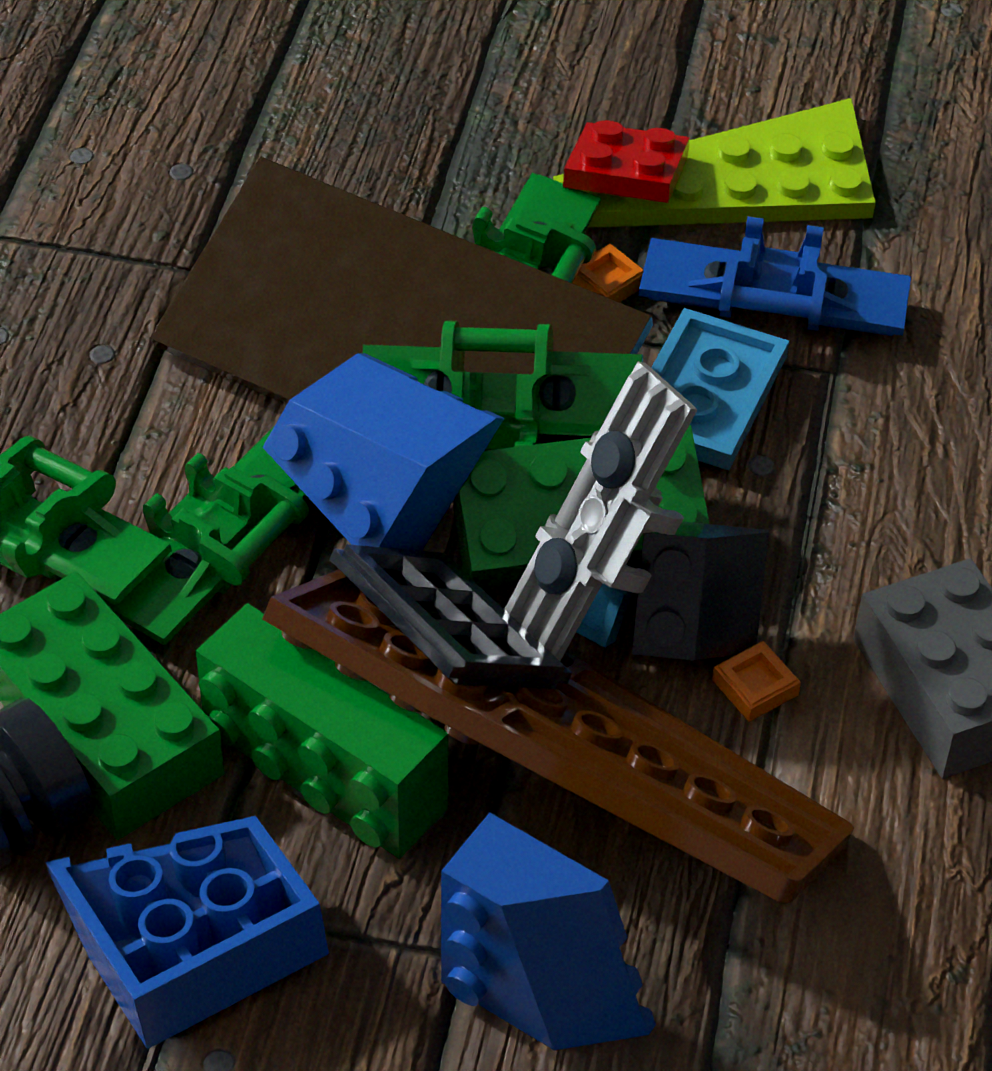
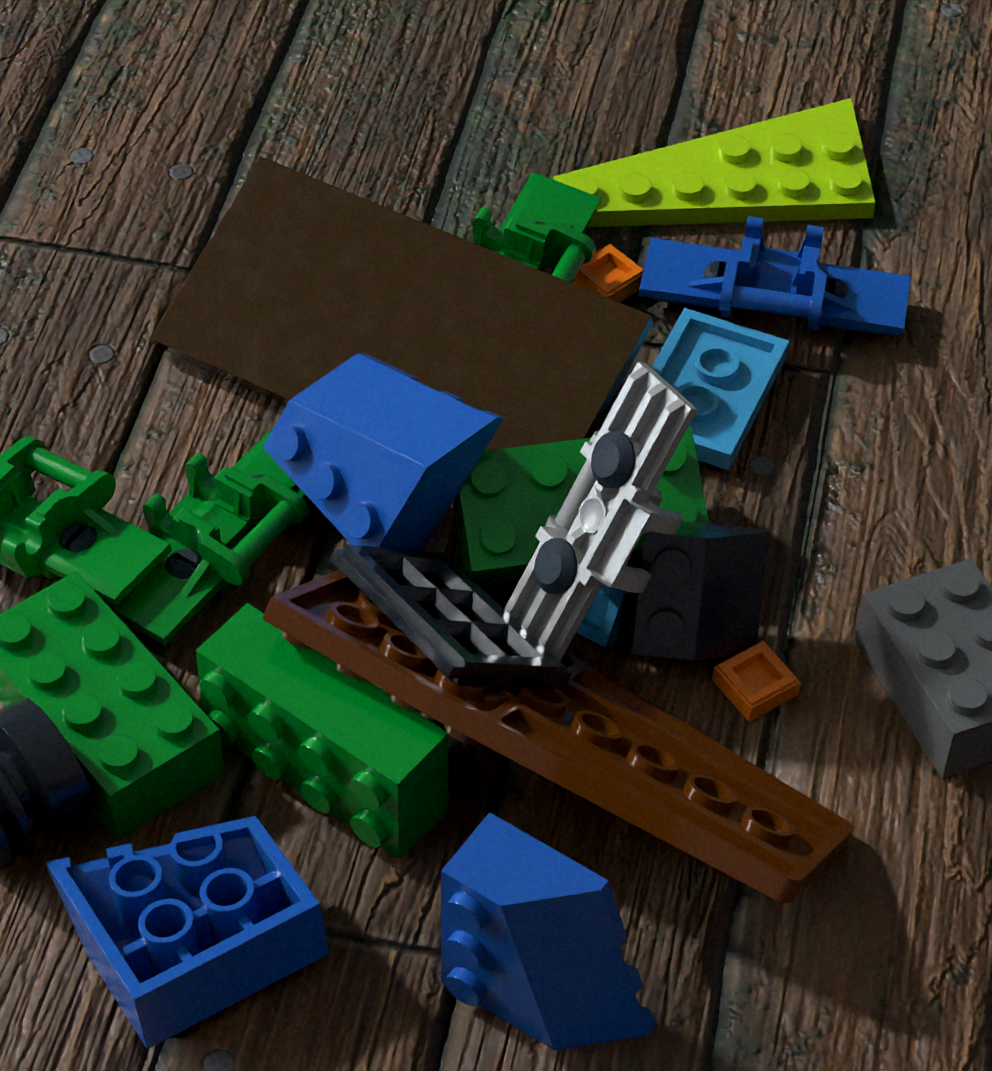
green piece [363,321,643,450] -> none
red plate [563,120,690,203] -> none

